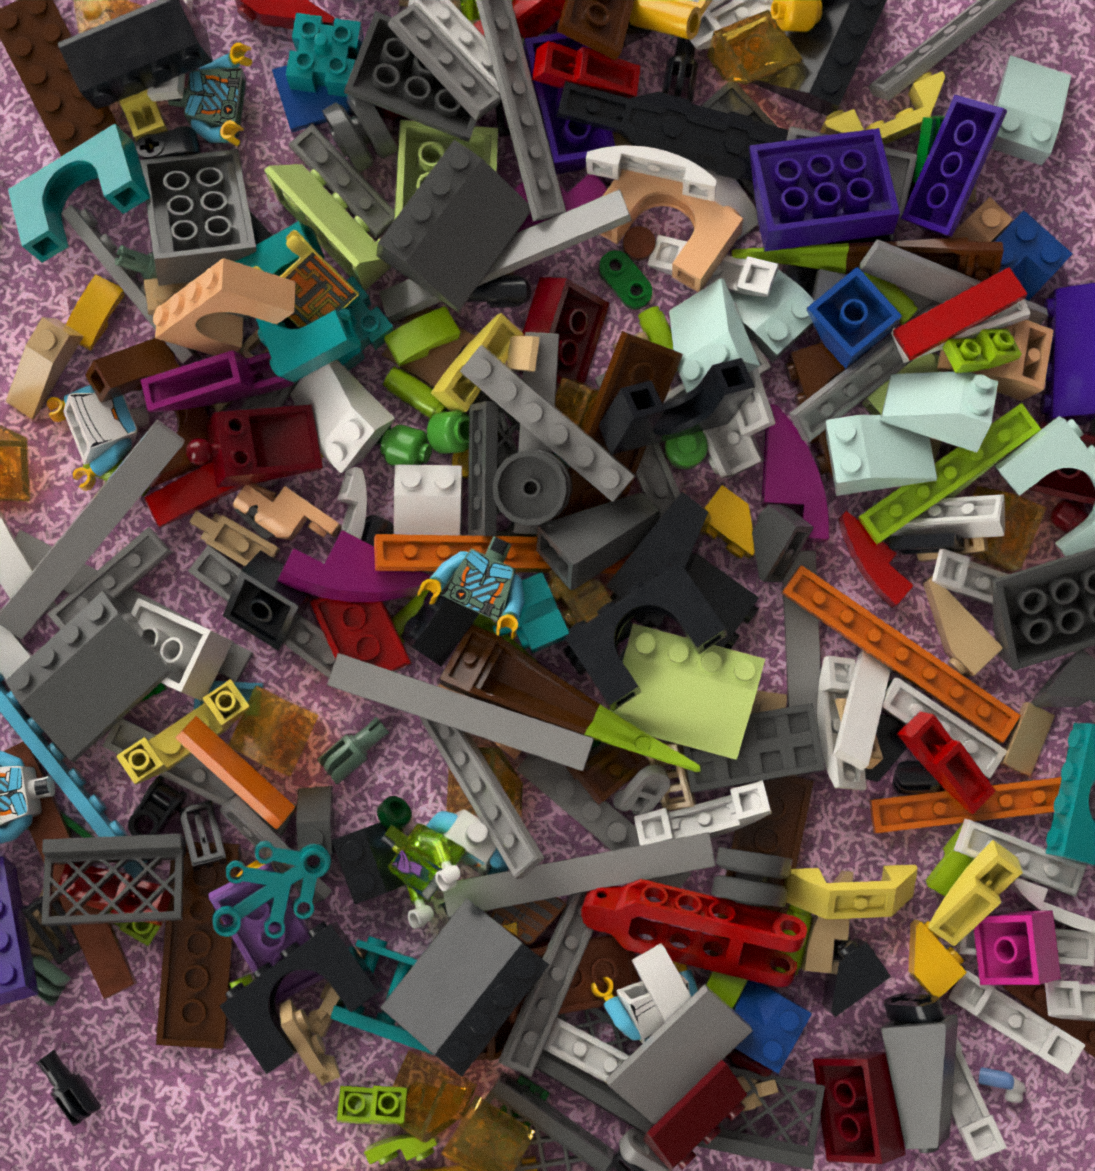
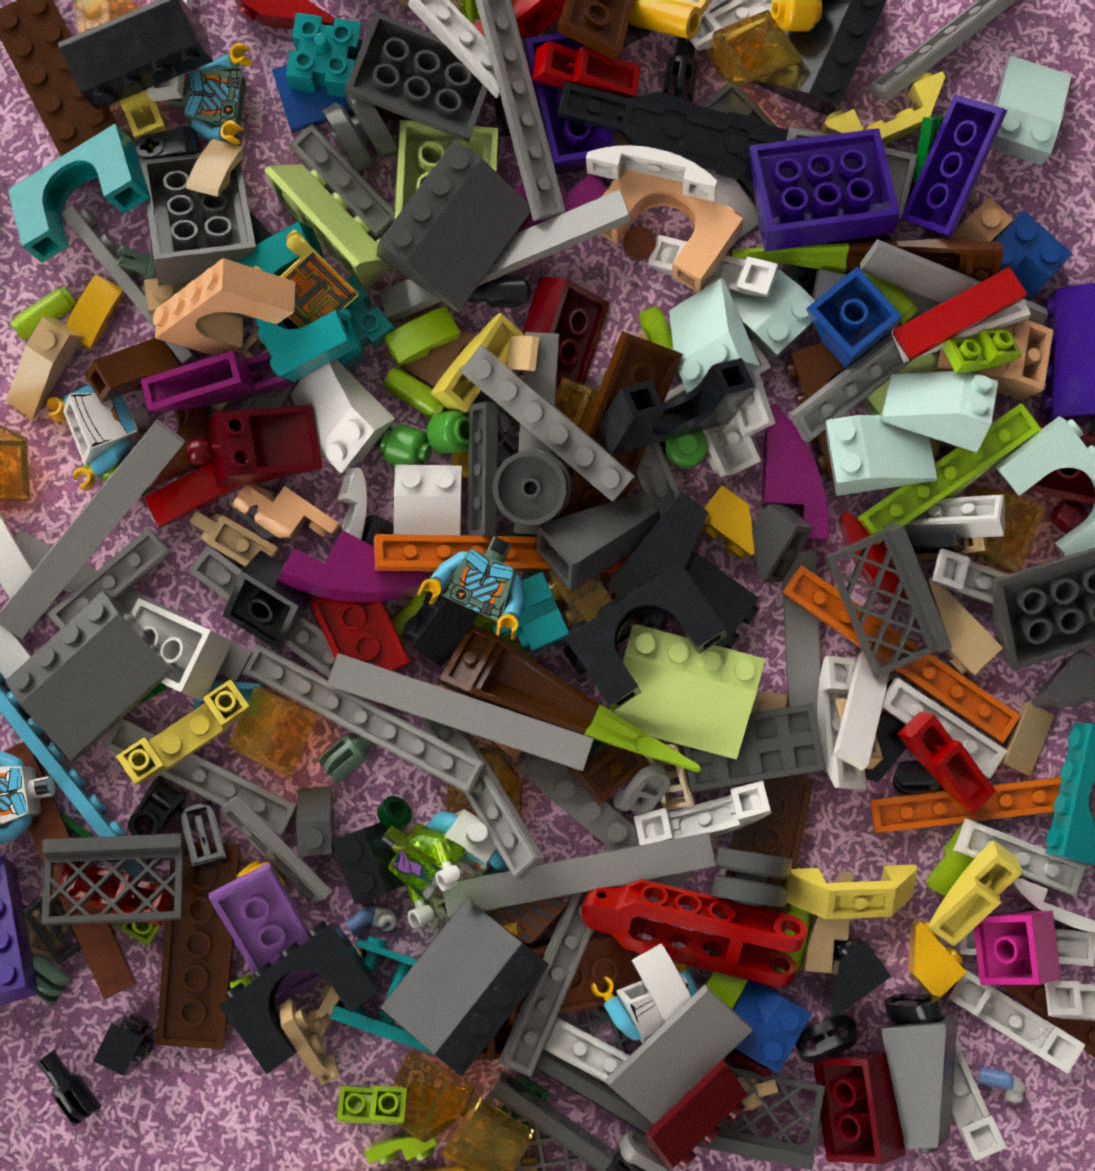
orange tile [175,716,295,830] -> none
teal plant [212,841,331,939] -> none
light grey tile [388,3,501,120] -> none
green plate [599,250,653,310] -> none
none -> lime piece [10,285,77,341]
none -> black brick [93,1013,156,1076]
none -> tan slope [186,139,244,197]
none -> light grey tile [242,644,487,794]
none -> arm [345,904,396,935]
none -> black beam [795,1015,858,1063]
none -> dark grey fence [824,521,952,678]

